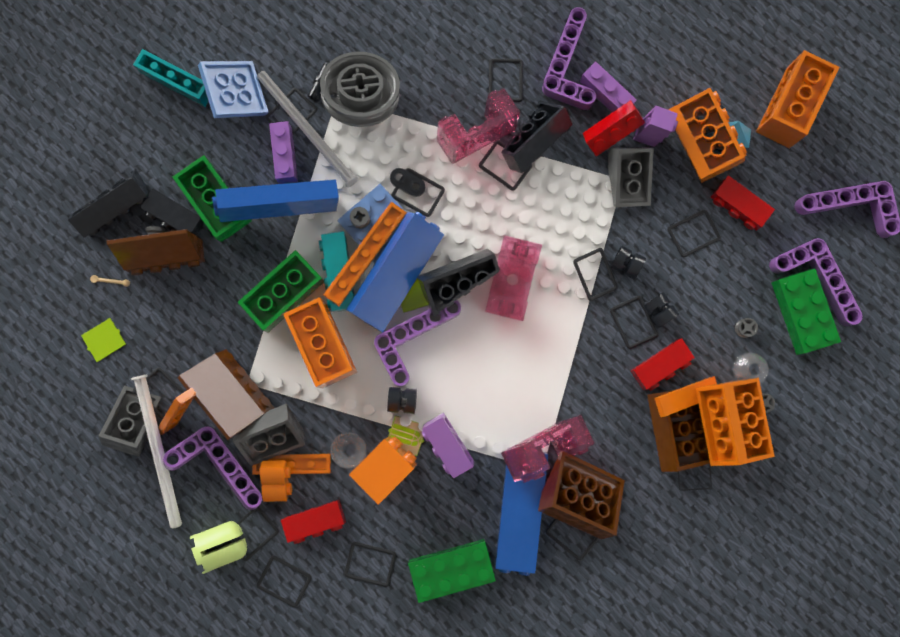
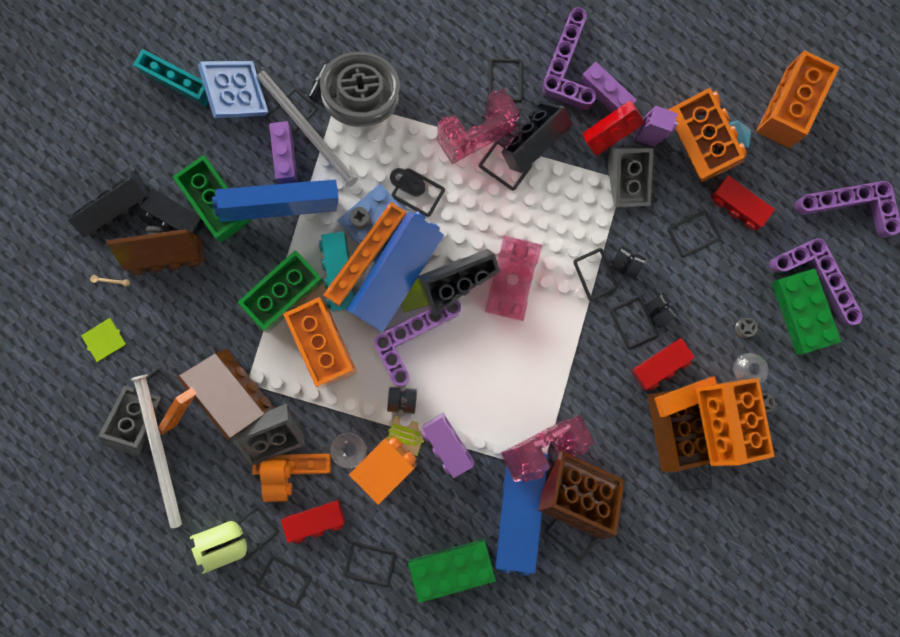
medium lavender beam [163,427,262,510] -> none

